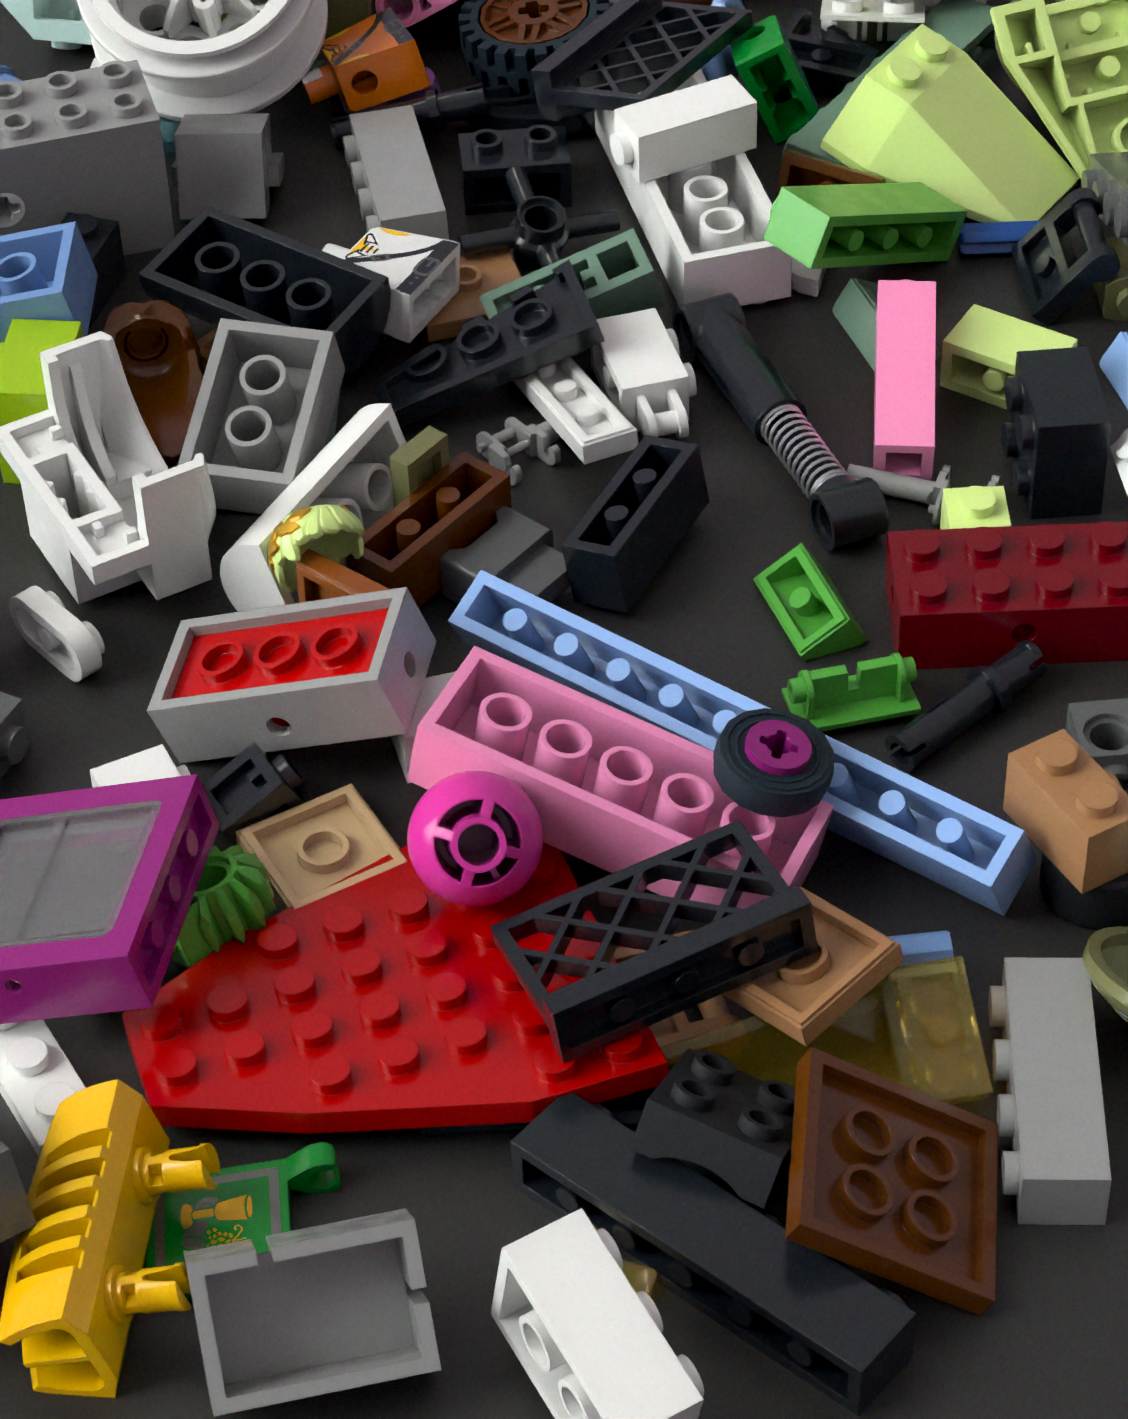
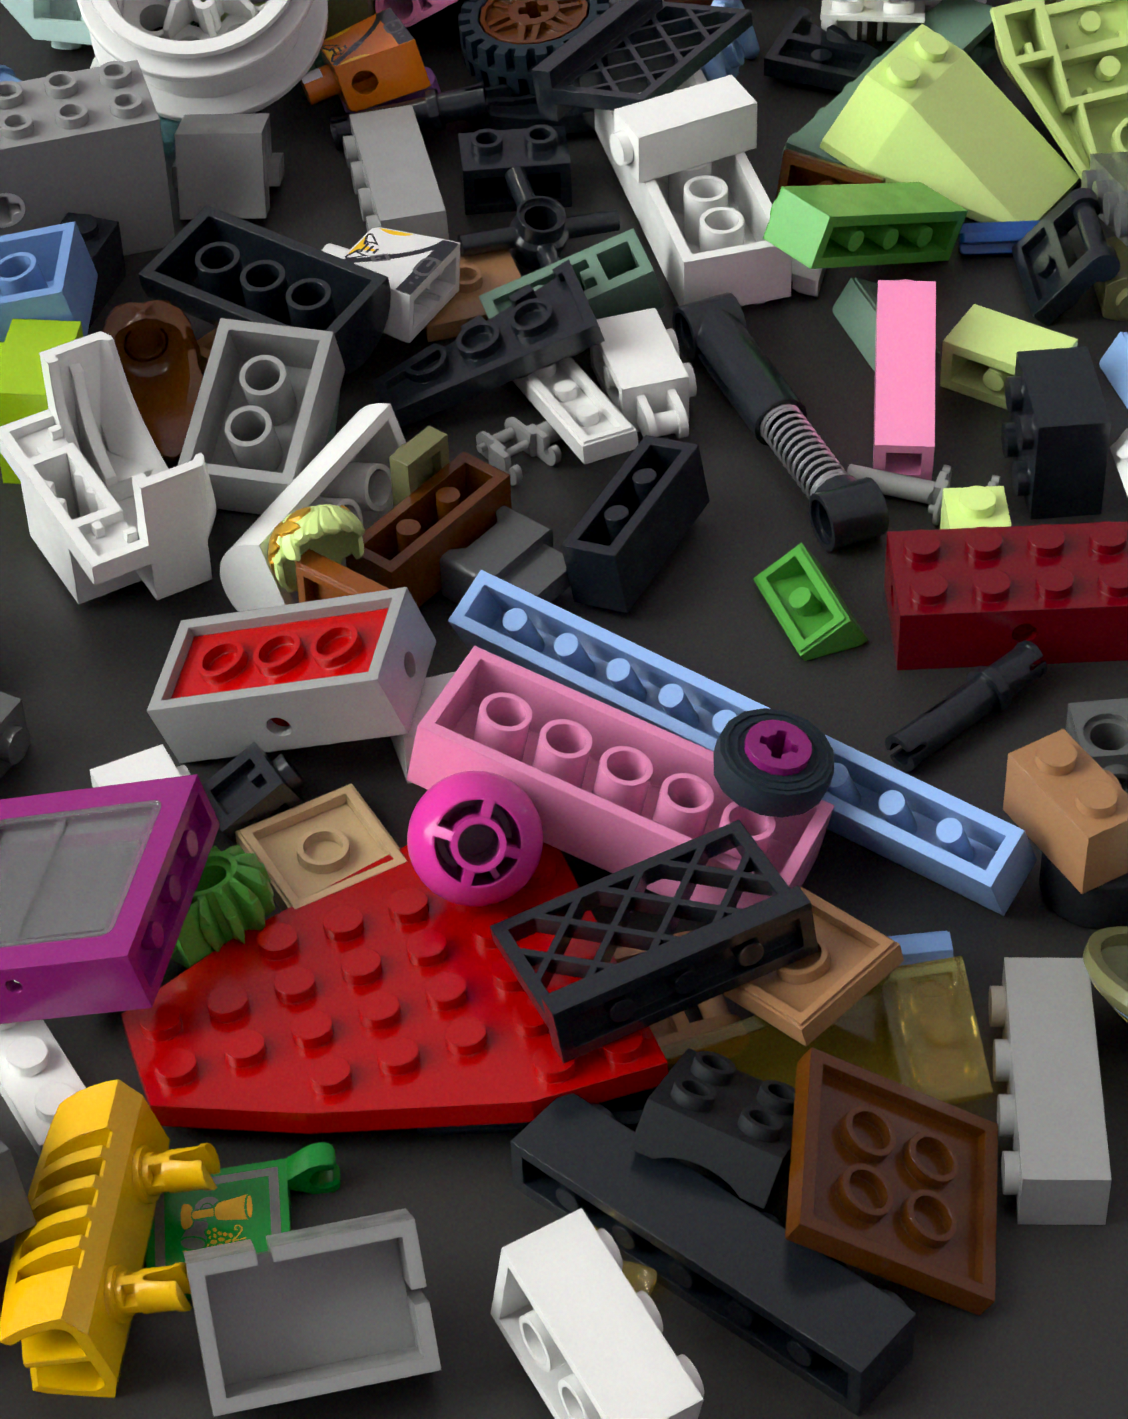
white plate [9,586,105,682] -> none
green torso [730,15,819,144] -> none
bright green hinge [781,652,922,732] -> none

